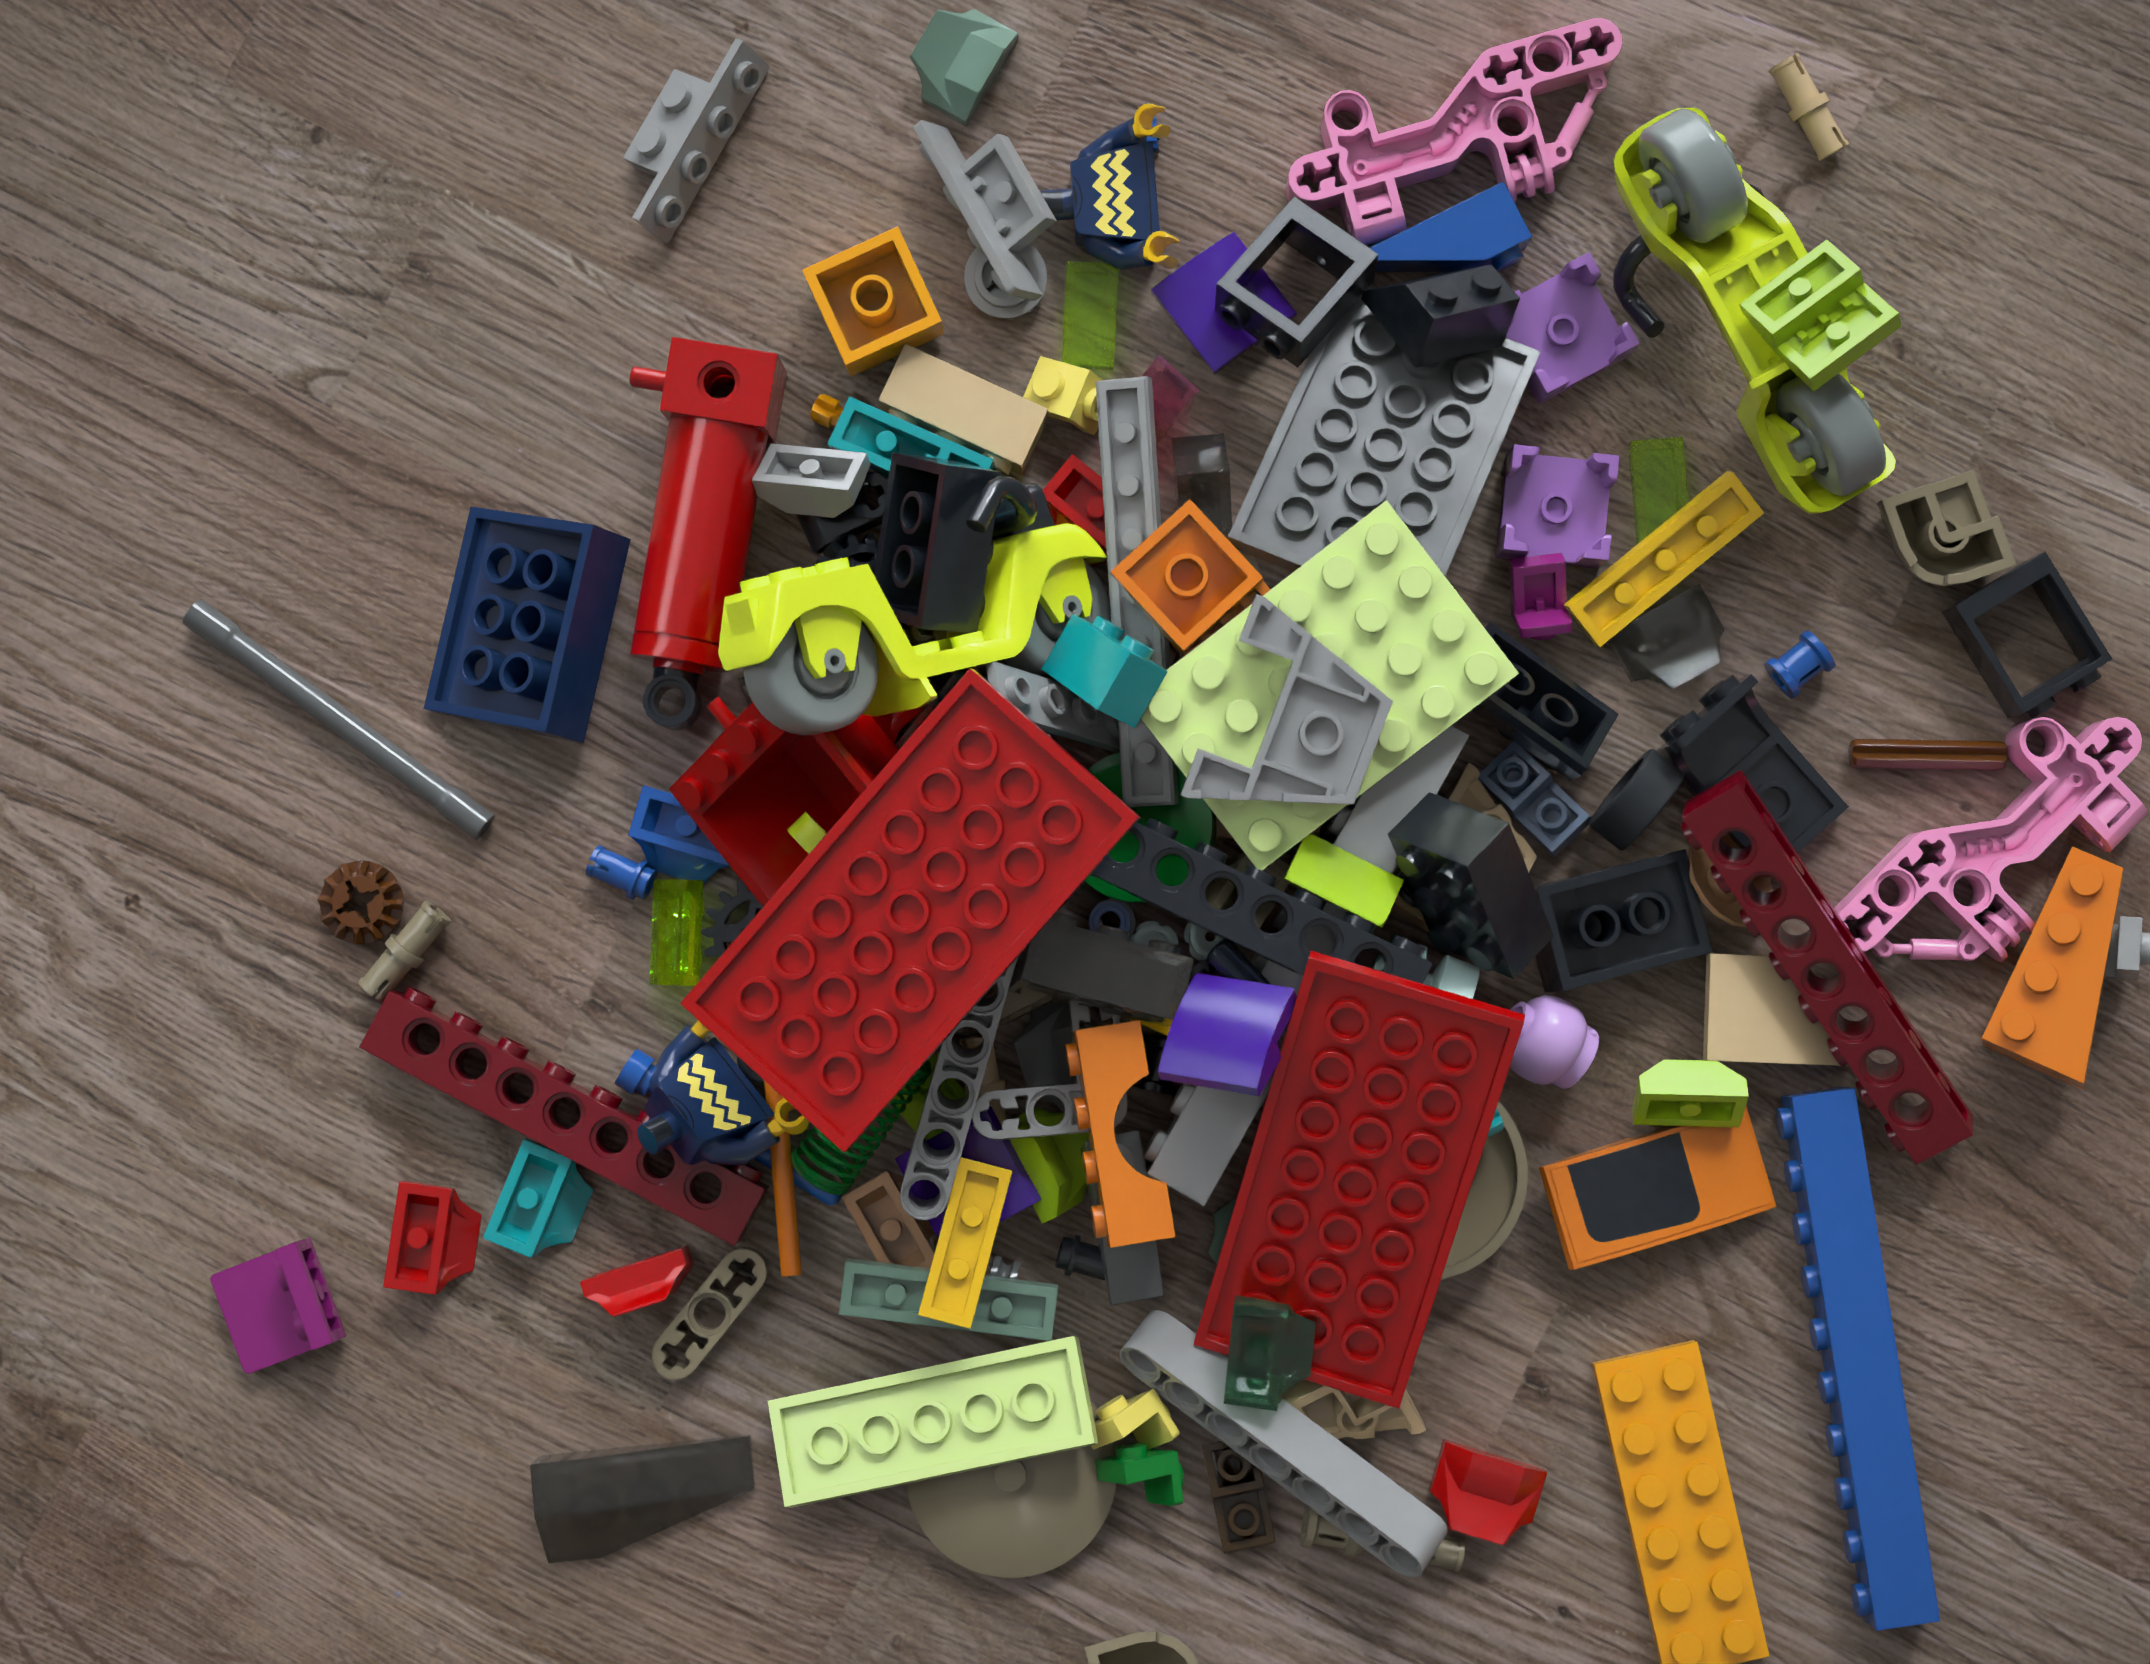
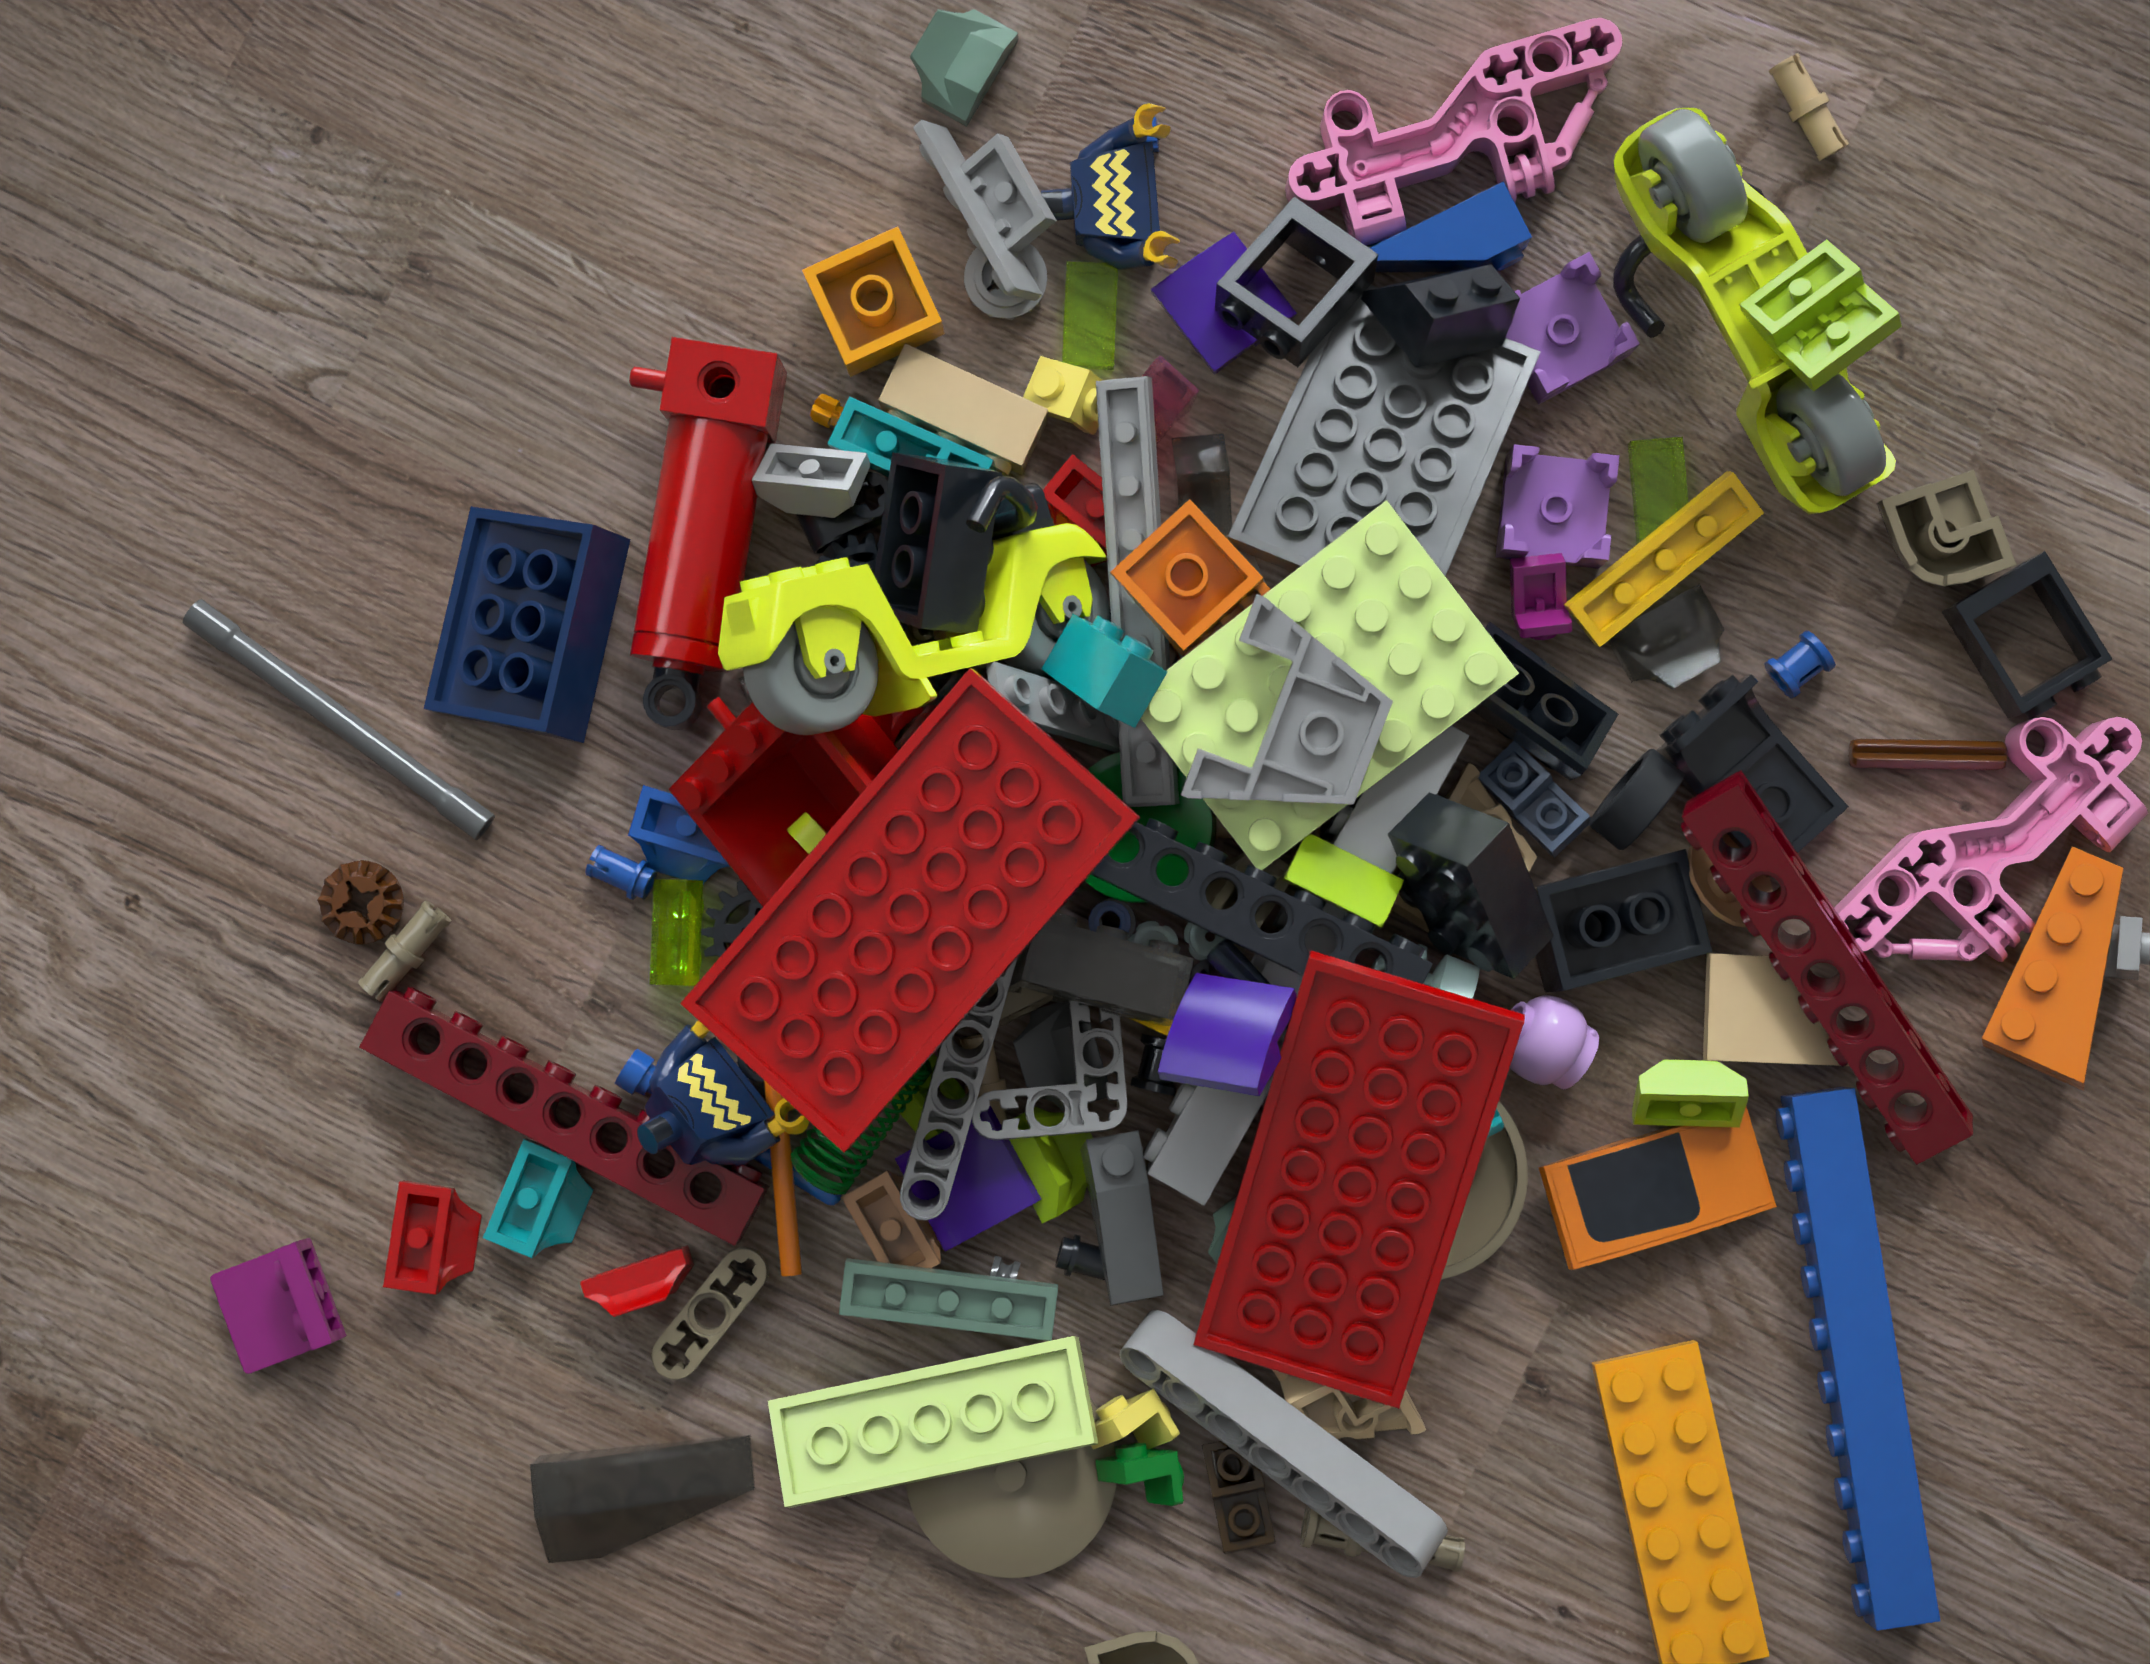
light grey bracket [623,38,769,243] -> none
yellow plate [918,1157,1013,1329] -> none
orange arch [1065,1020,1175,1248] -> none
clear green slope [1224,1295,1316,1411] -> none
red slope [1429,1439,1548,1545] -> none

